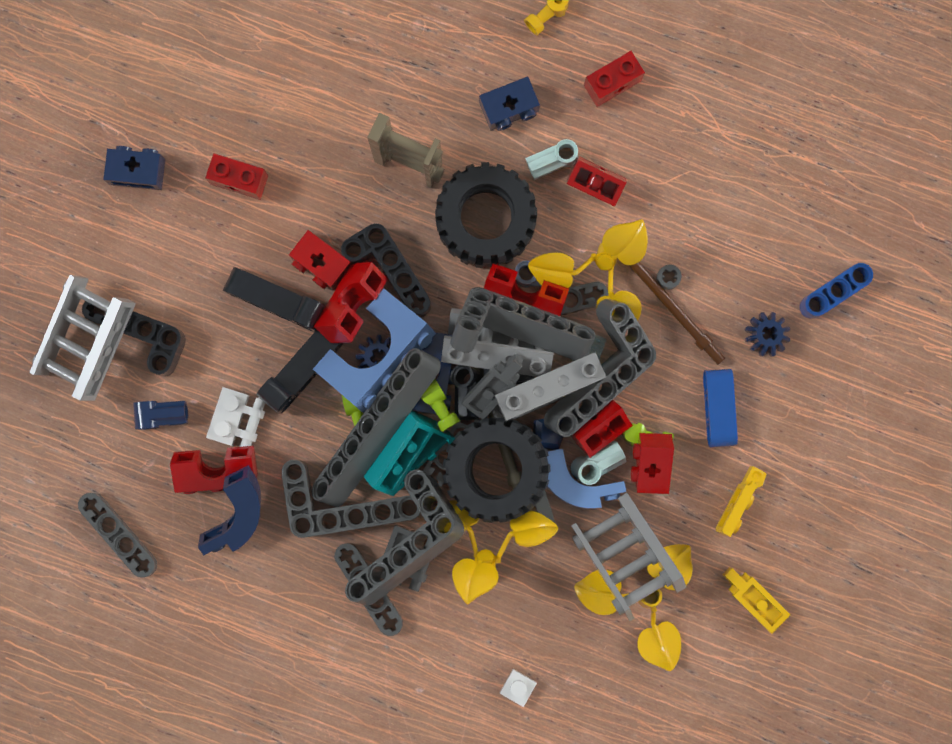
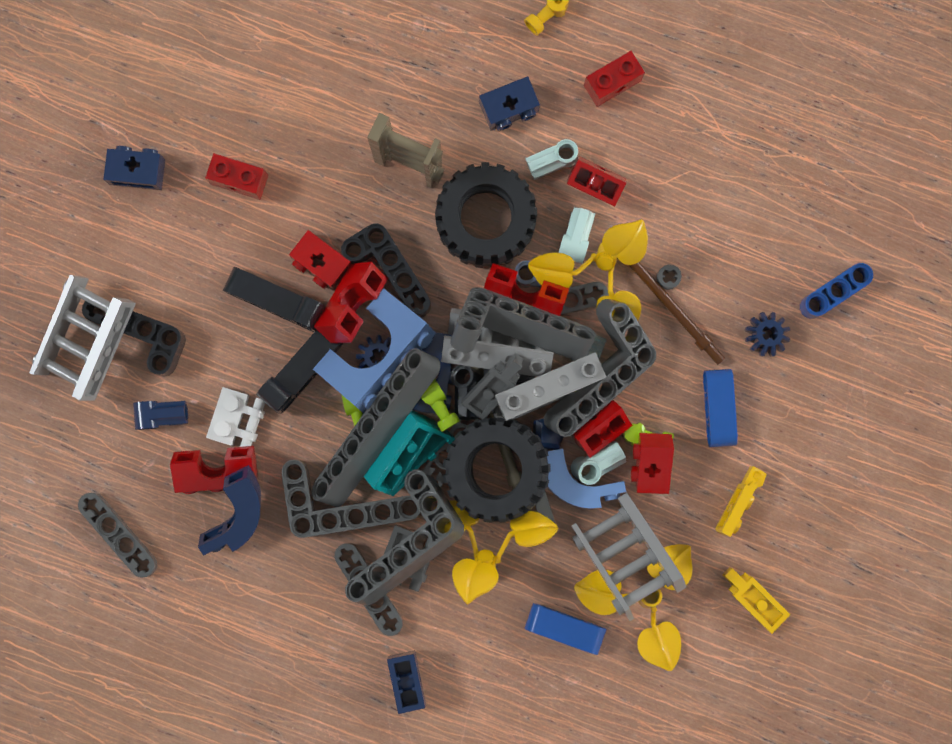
white plate [500,669,537,707] -> none
none -> dark blue brick [387,650,426,714]
none -> blue beam [524,603,607,655]
none -> light aqua piece [558,207,595,264]

